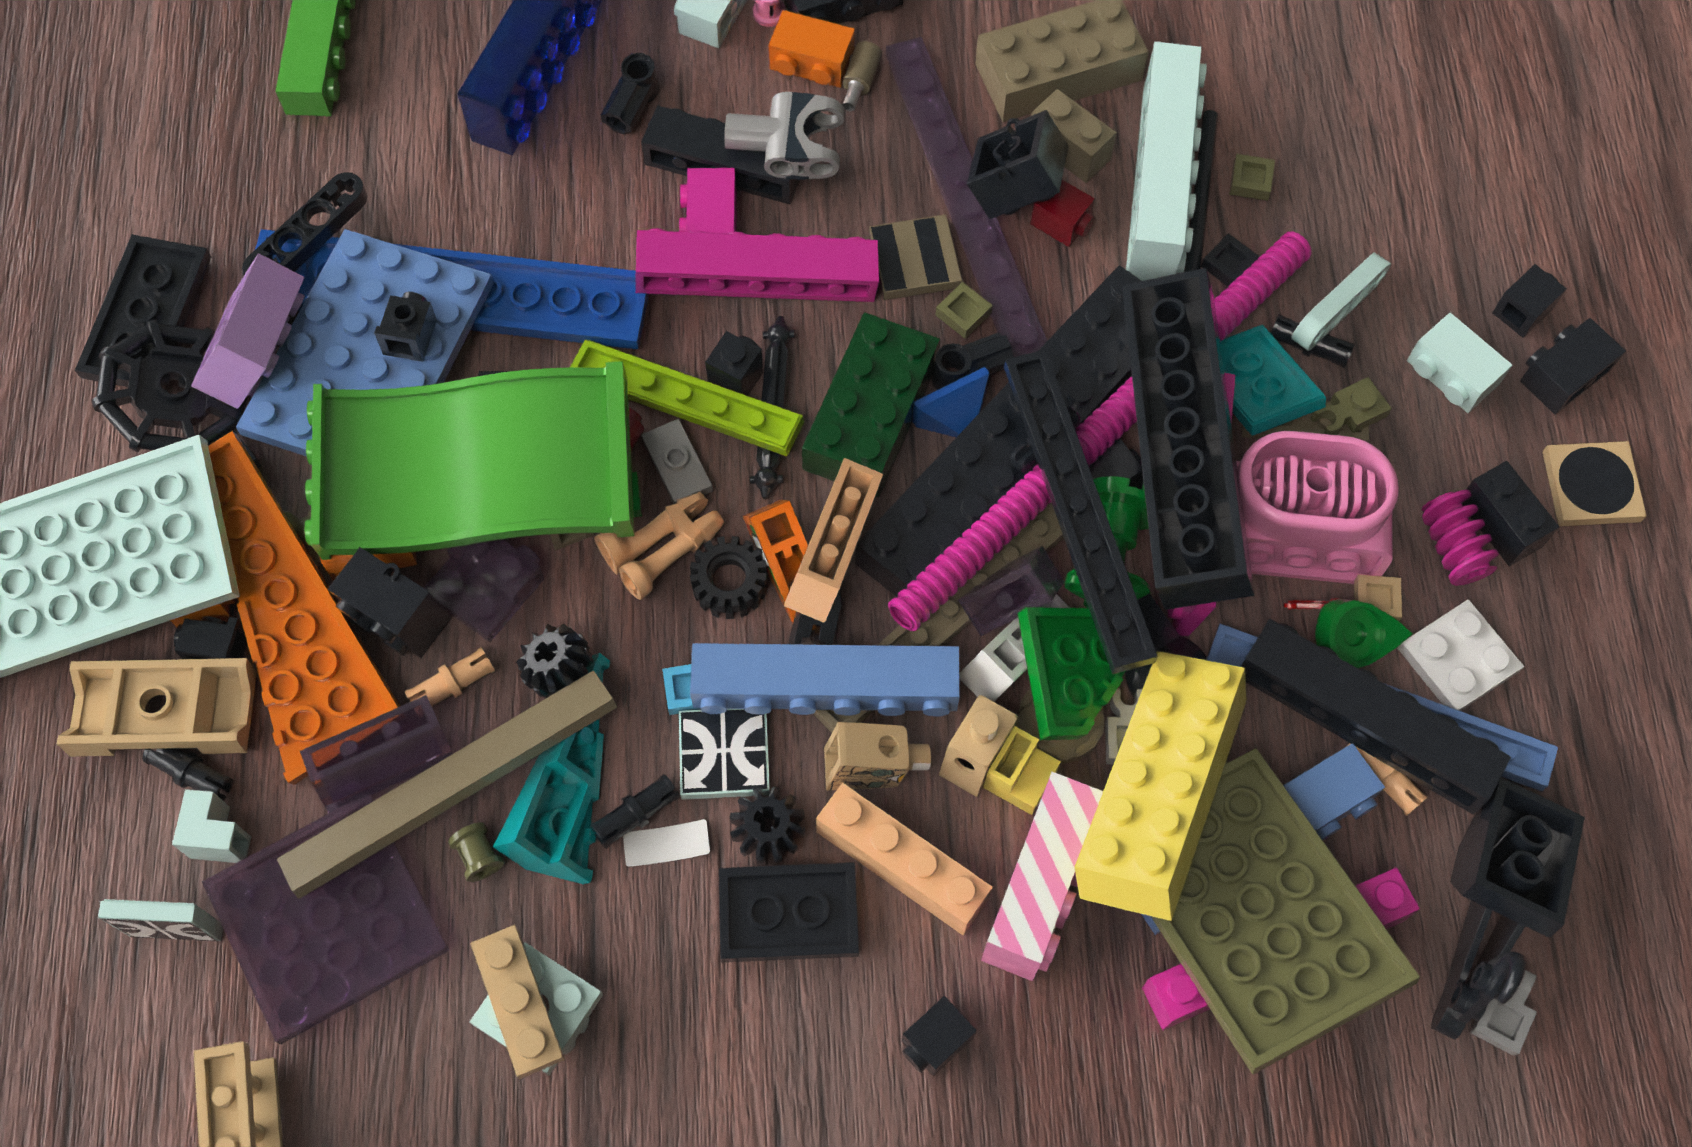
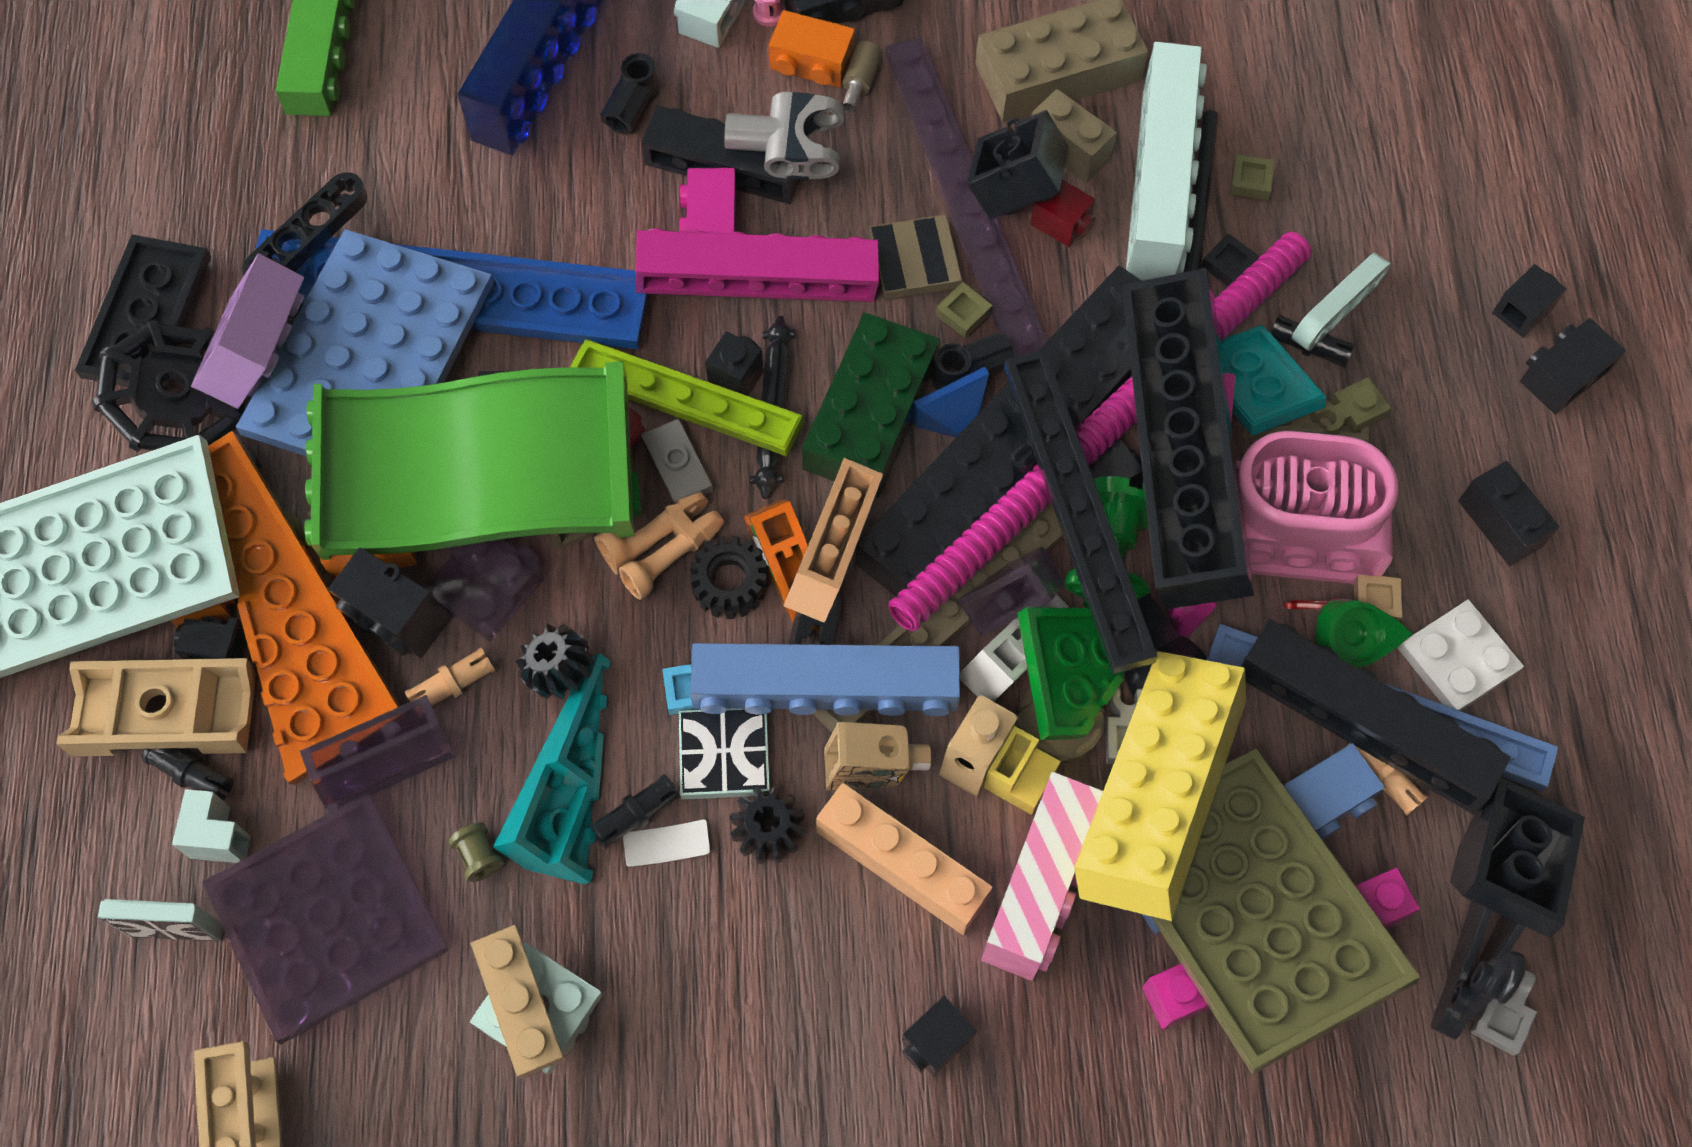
dark tan tile [277,670,617,899] -> none
black brick [374,292,437,362] -> none
black plate [719,862,859,963] -> none
light aqua brick [1407,312,1513,413] -> none
dark pink piece [1421,490,1499,586] -> none
tile [1542,441,1646,526] -> none

